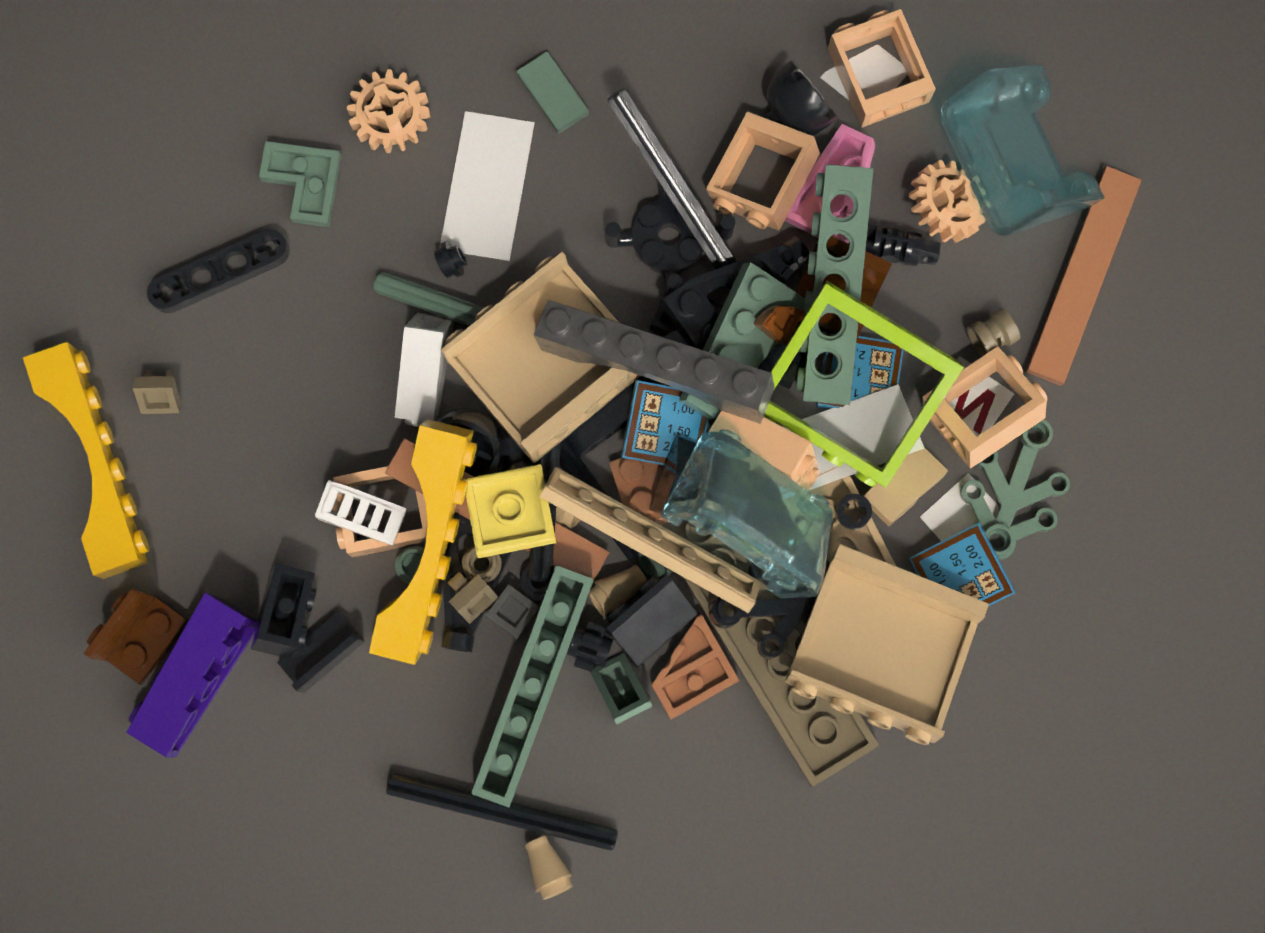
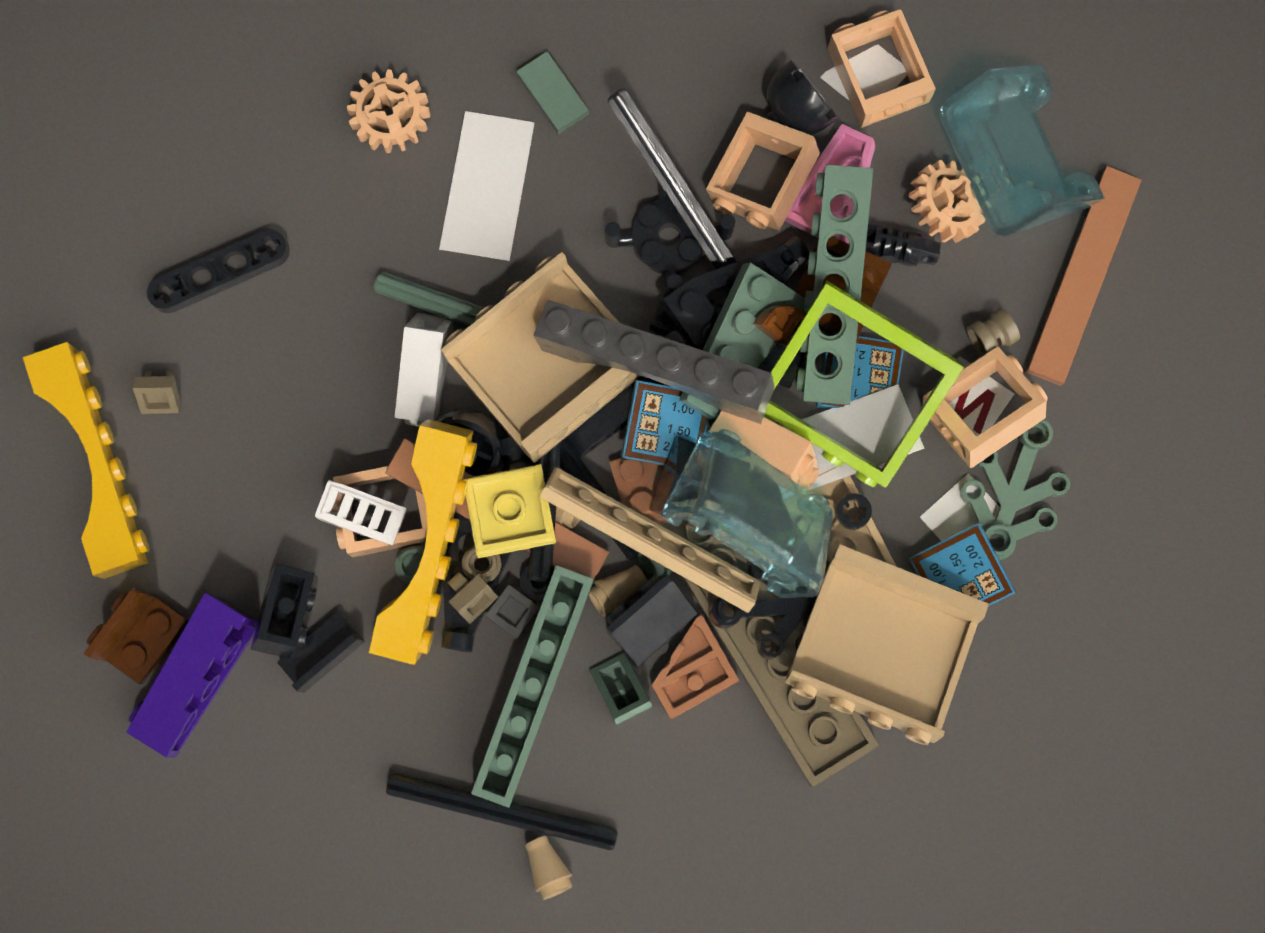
sand green plate [259,141,342,228] -> none
black plate [434,241,467,278] -> none
black gear [567,622,614,672] -> none
tan slope [864,447,948,526] -> none

